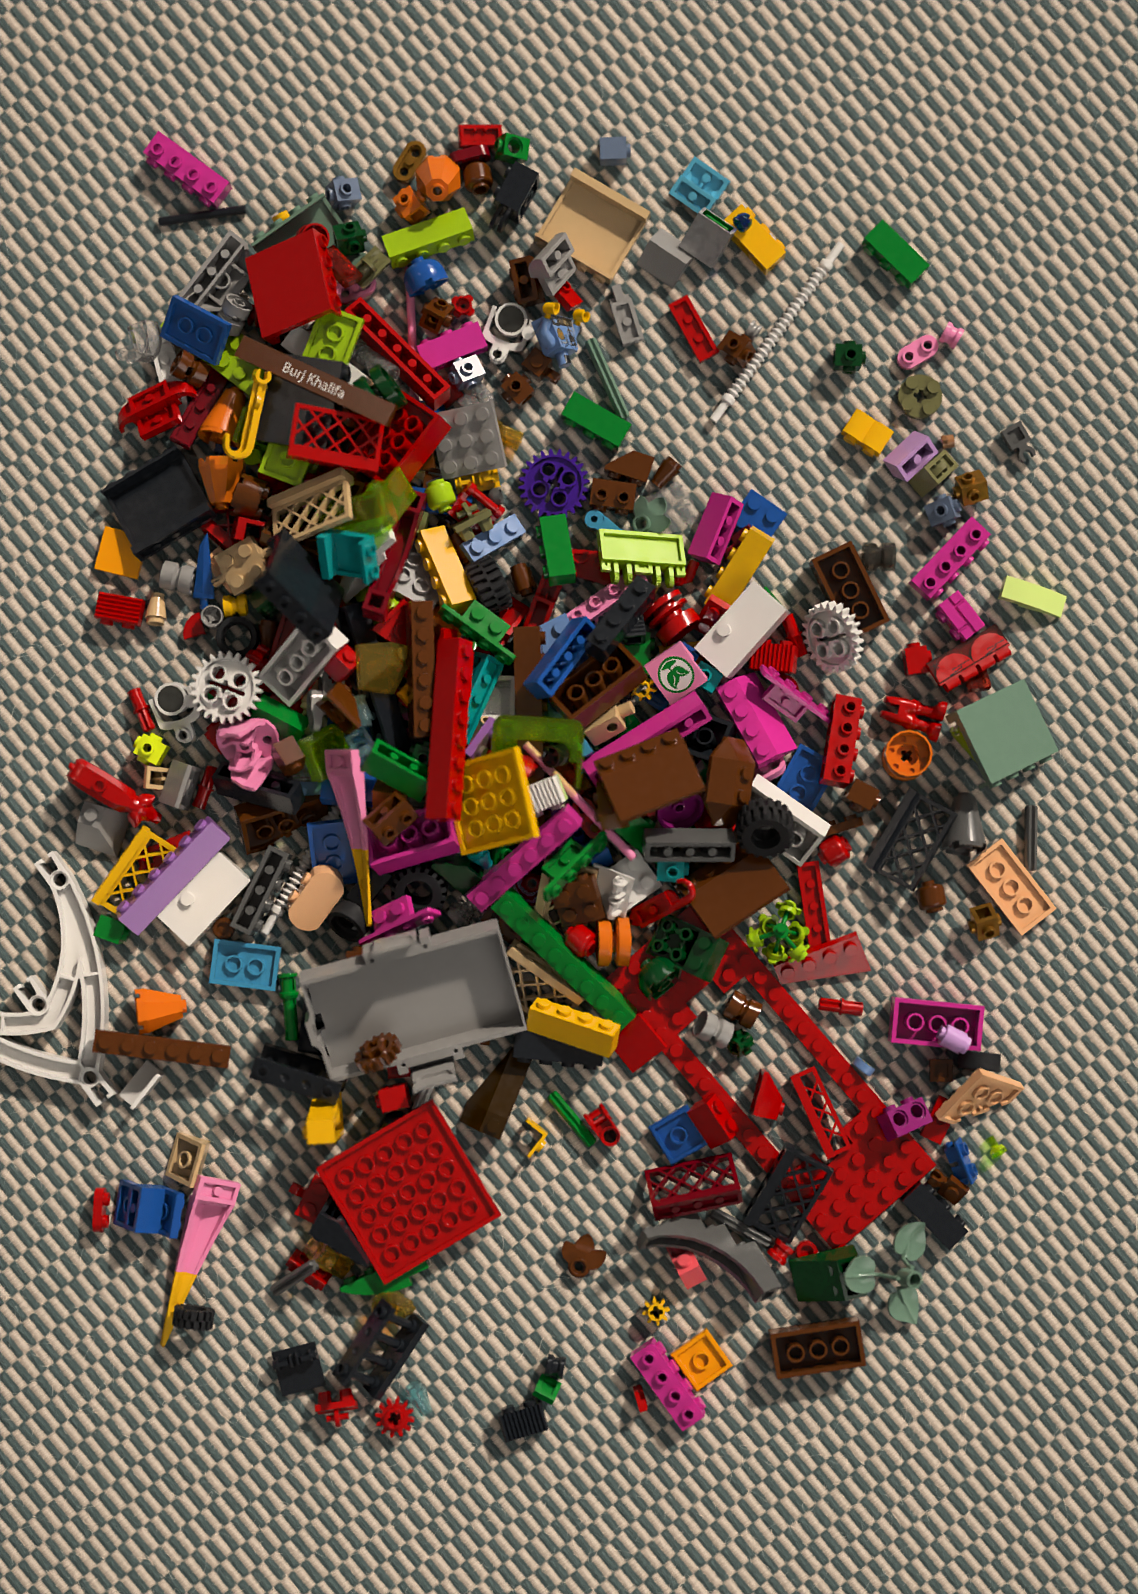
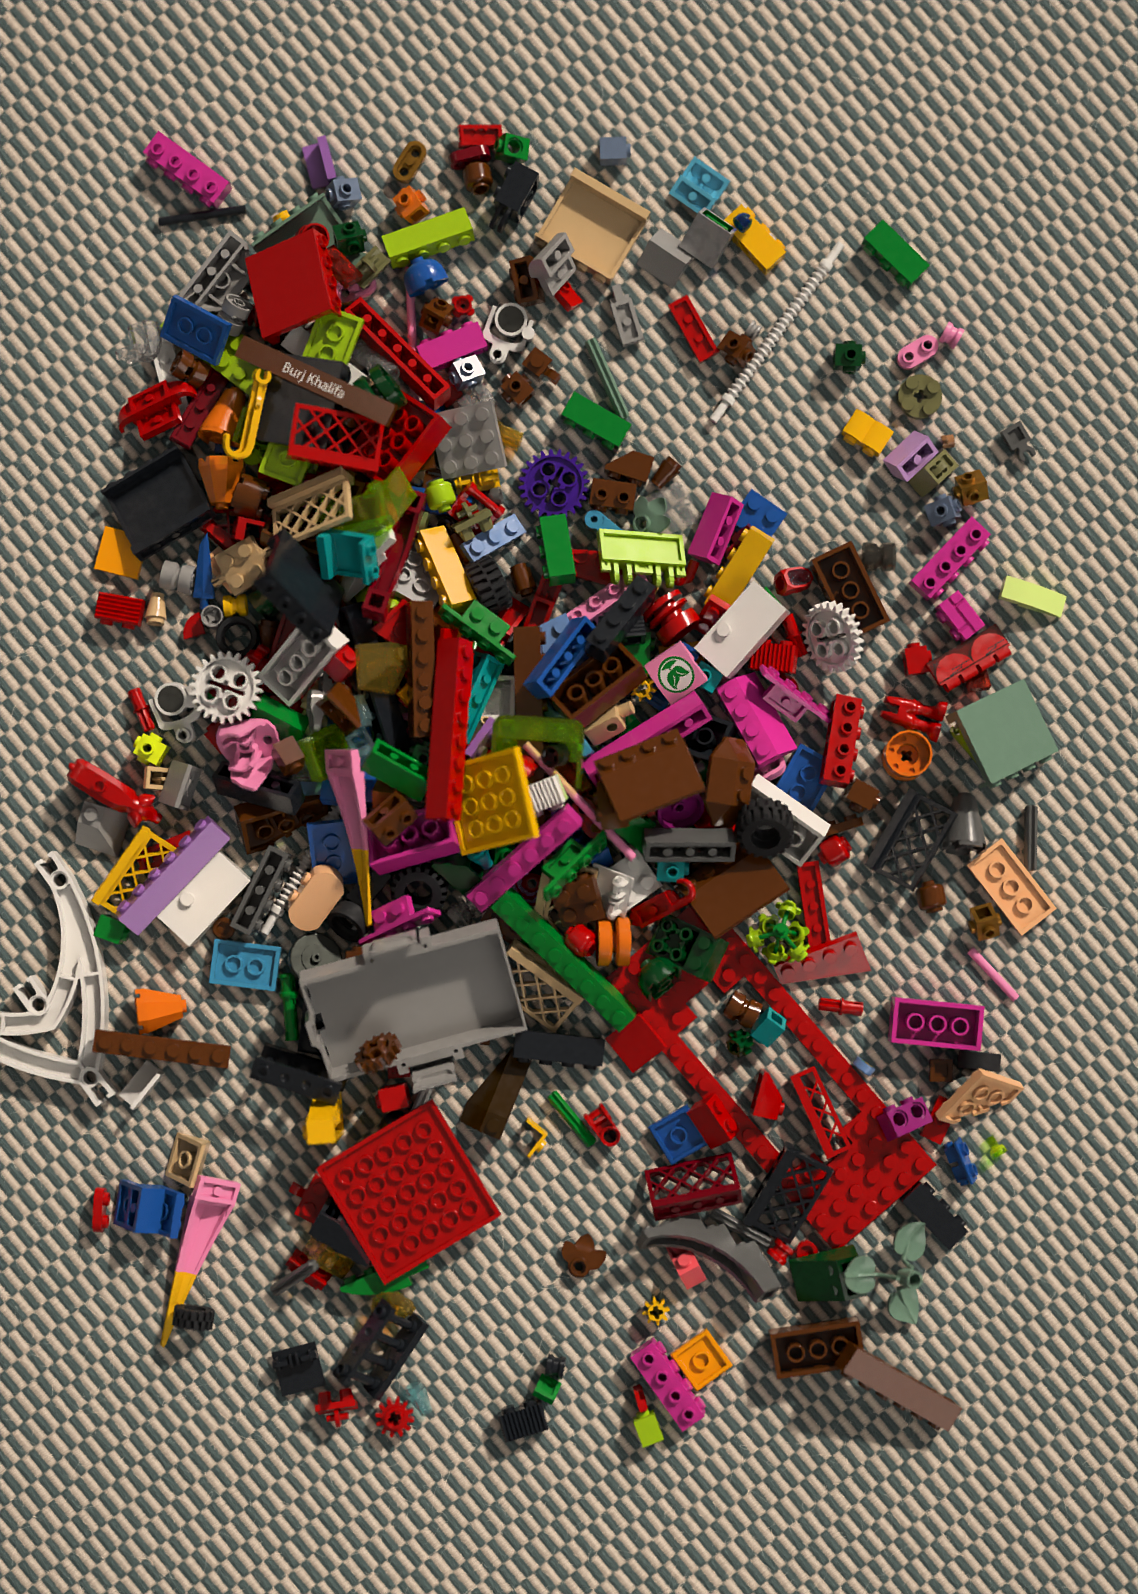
red axle [192,765,217,810] -> none
orange cone [416,155,461,202] -> none
yellow brick [527,997,621,1058] -> none
medium blue torso [531,302,590,368] -> none
light grey wheel [692,1010,734,1049] -> none
reddish brown plate [927,1168,969,1206] -> none
lavender brick [936,1024,972,1054] -> none
none -> pearl dark grey wheel [288,933,342,981]
none -> medium lavender panel [302,135,336,190]
none -> lime brick [633,1409,664,1448]
none -> teal brick [751,1007,787,1048]
none -> red rock [774,566,814,596]
none -> reddish brown brick [835,1341,962,1432]
none -> bright pink bar [967,947,1019,1001]

